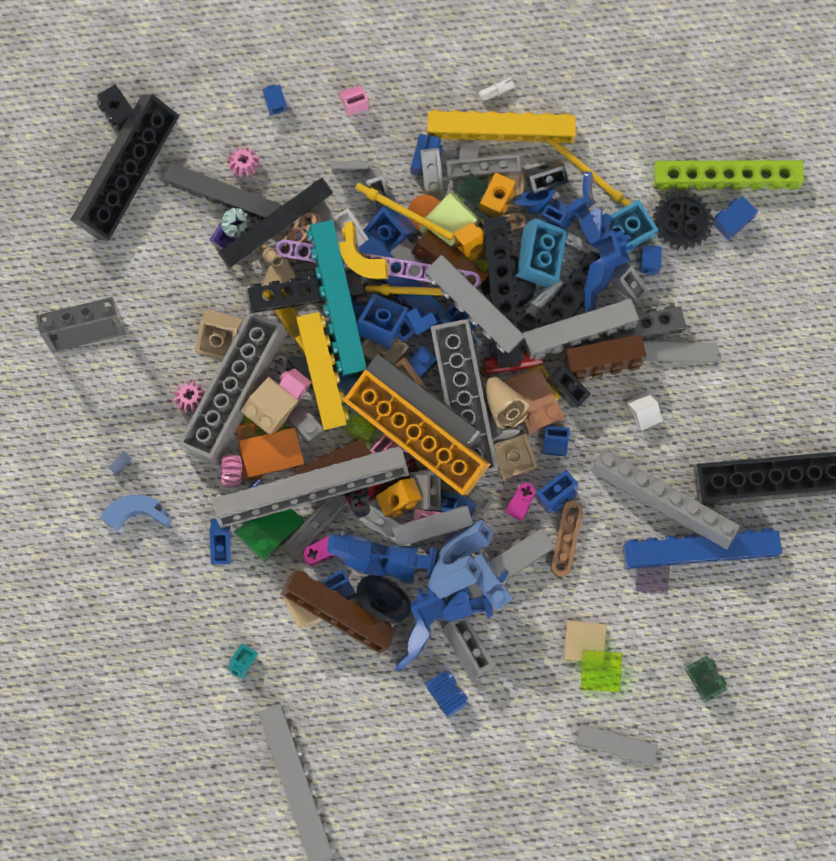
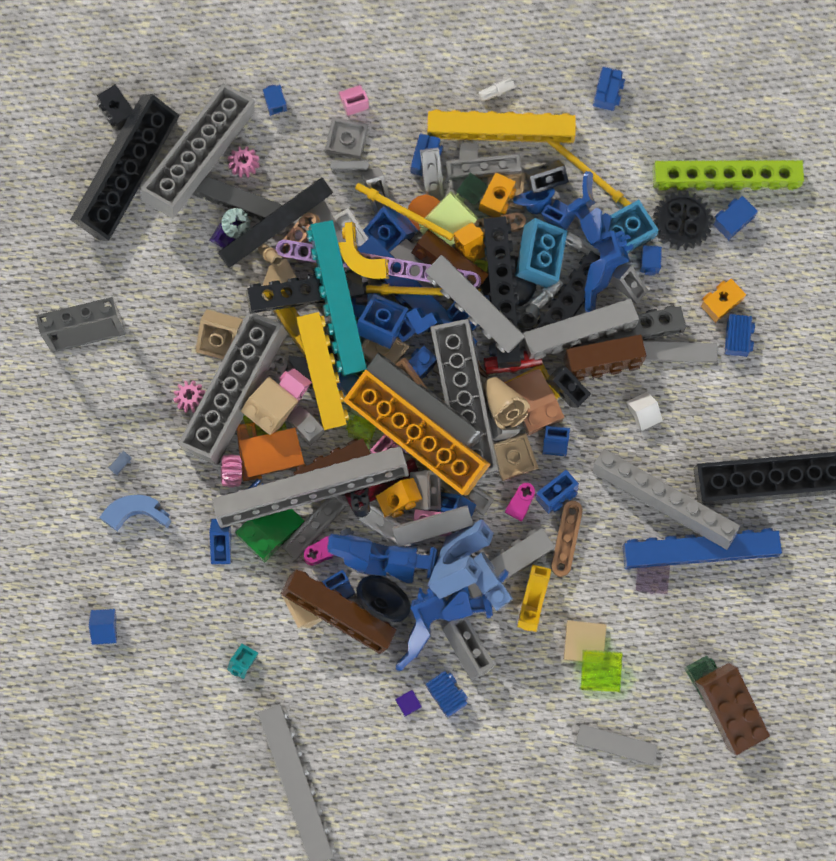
none -> blue piece [89,609,117,645]
none -> light grey brick [141,83,255,219]
none -> light grey tile [325,117,368,160]
none -> dark purple tile [395,690,422,717]
none -> yellow arch [517,564,551,632]
none -> blue brick [593,67,625,111]
none -> reddish brown brick [695,663,770,756]
none -> light orange brick [701,278,746,323]
none -> blue brick [724,314,755,357]

